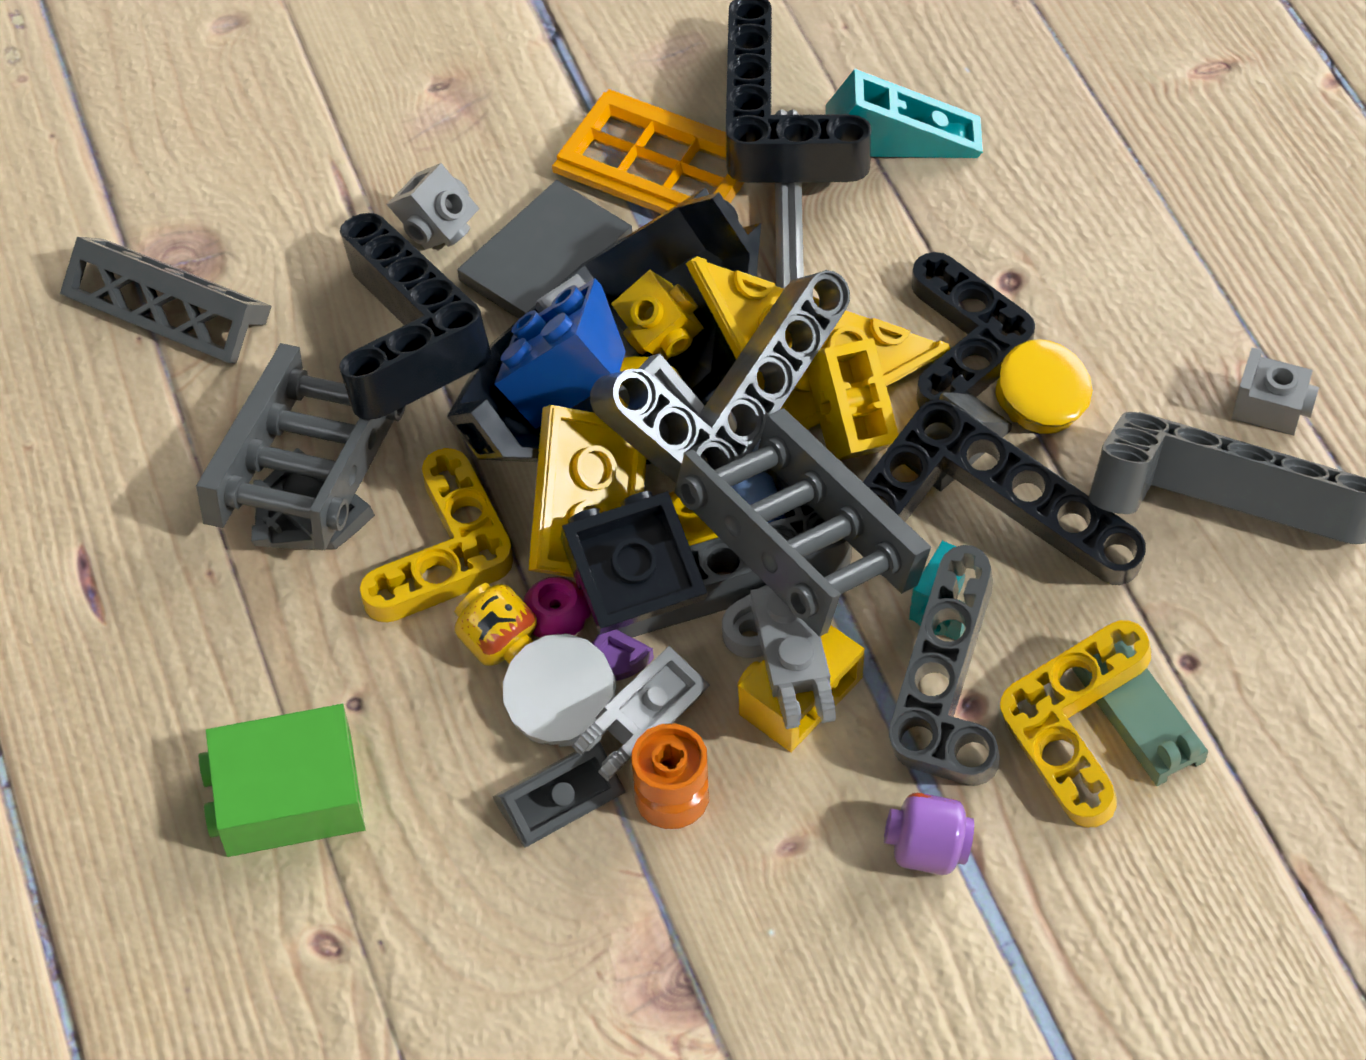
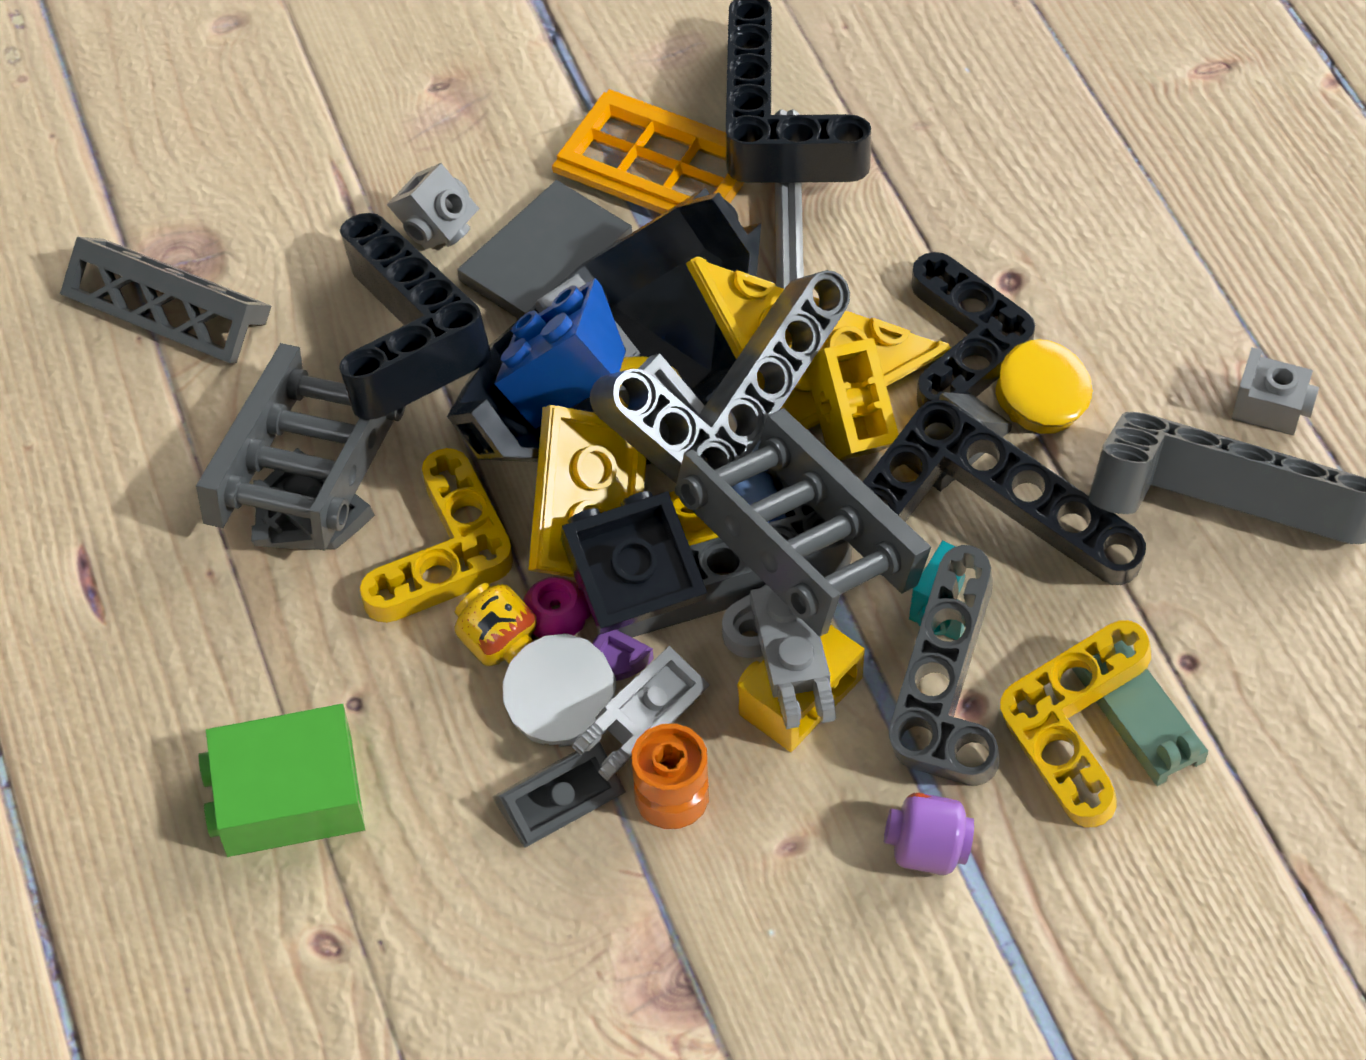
yellow brick [611,270,704,361] -> none
teal slope [825,68,983,158] -> none

